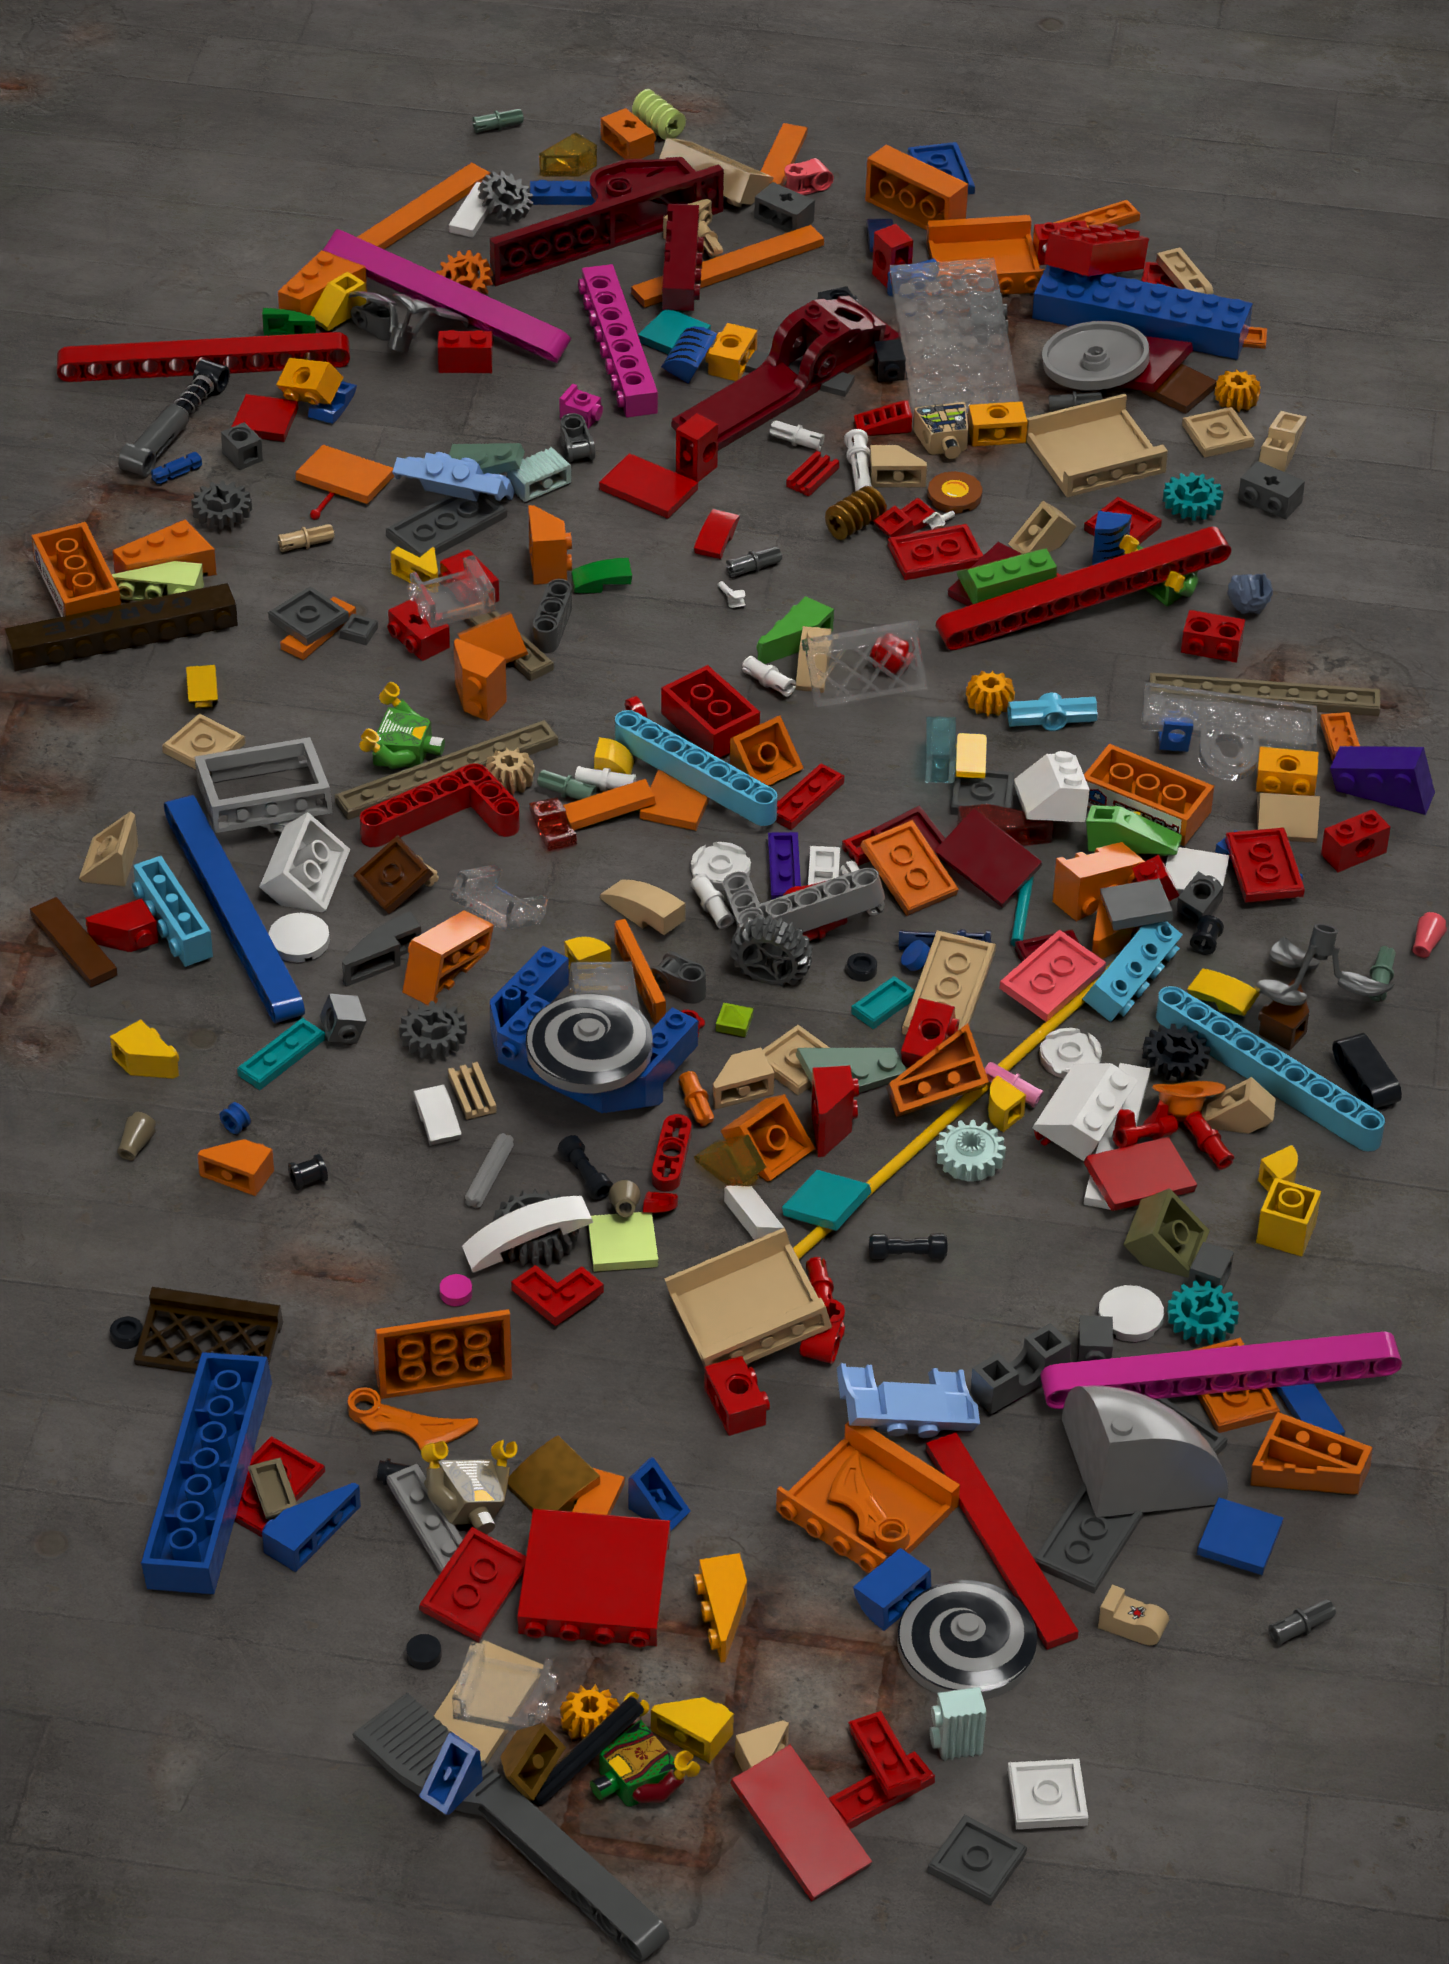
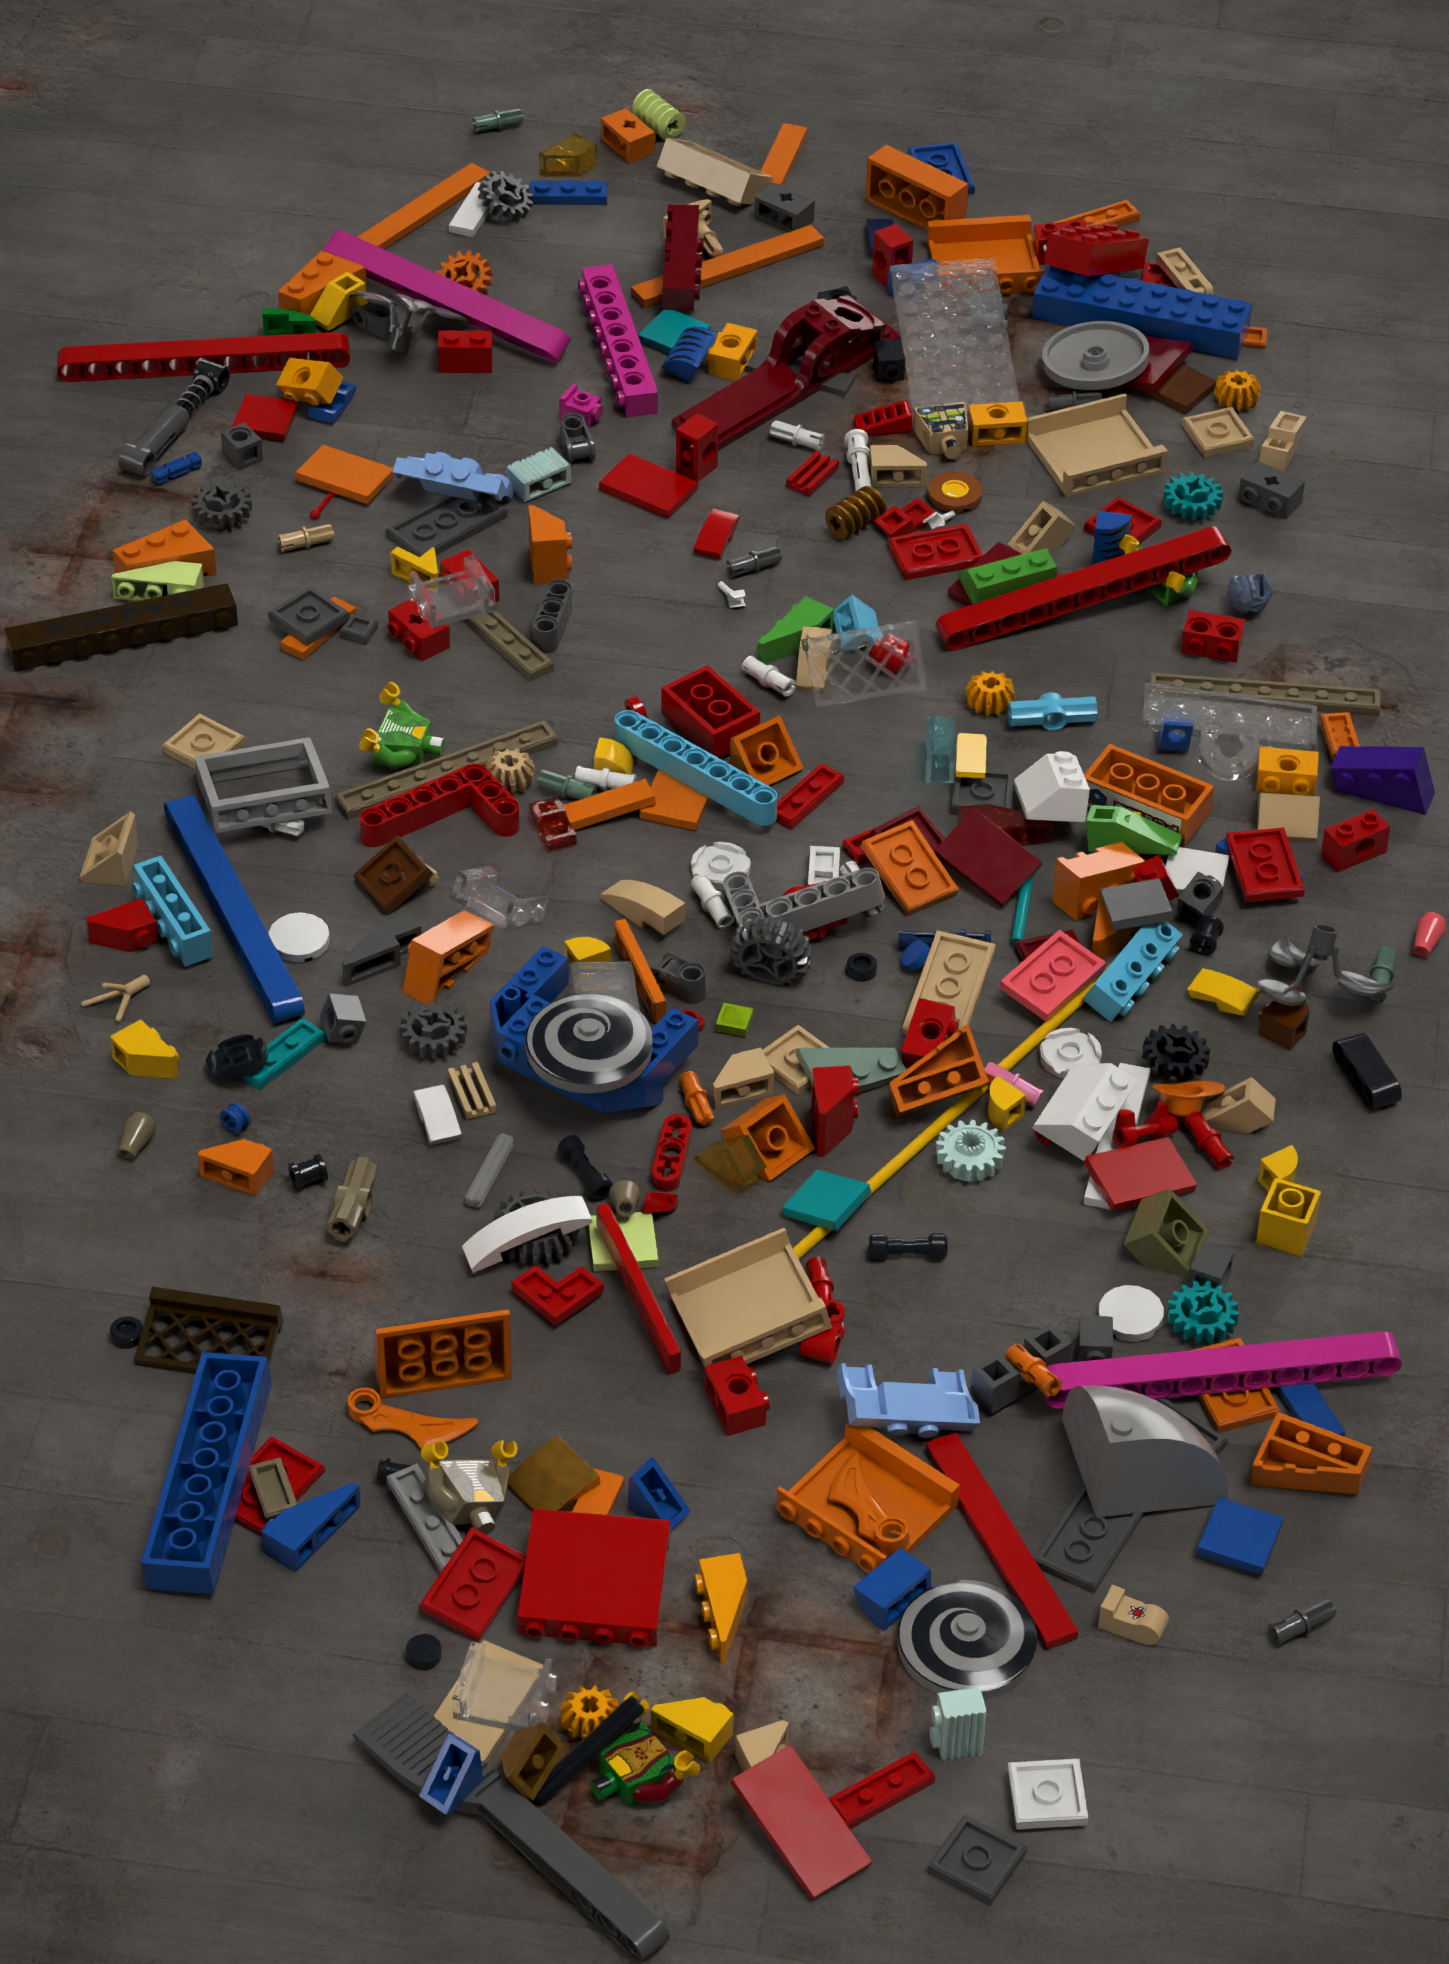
reddish brown tile [30,897,118,987] -> none
orange brick [31,522,121,617] -> none
yellow slope [186,665,218,708] -> none
white slope [259,812,350,913] -> none
dark pink tile [440,1274,472,1306] -> none
sand green wing [449,443,525,474] -> none
orange slope [454,638,507,721] -> none
orange slope [457,612,528,664] -> none
dark red piece [490,157,724,287] -> none
green slope [571,558,632,593] -> none
white slope [724,1186,784,1240] -> none
dark purple tile [768,832,801,900] -> none
coral piece [784,158,834,195] -> none
red tile [848,1711,921,1799] -> none
teal tile [851,976,915,1029] -> none
medium azure beam [1156,986,1385,1151] -> none
none -> tan plant [81,975,150,1022]
none -> black tile [206,1034,269,1080]
none -> dark tan piece [328,1156,378,1241]
none -> red tile [596,1203,681,1375]
none -> medium azure panel [834,595,881,654]
none -> orange pin [1005,1344,1062,1397]

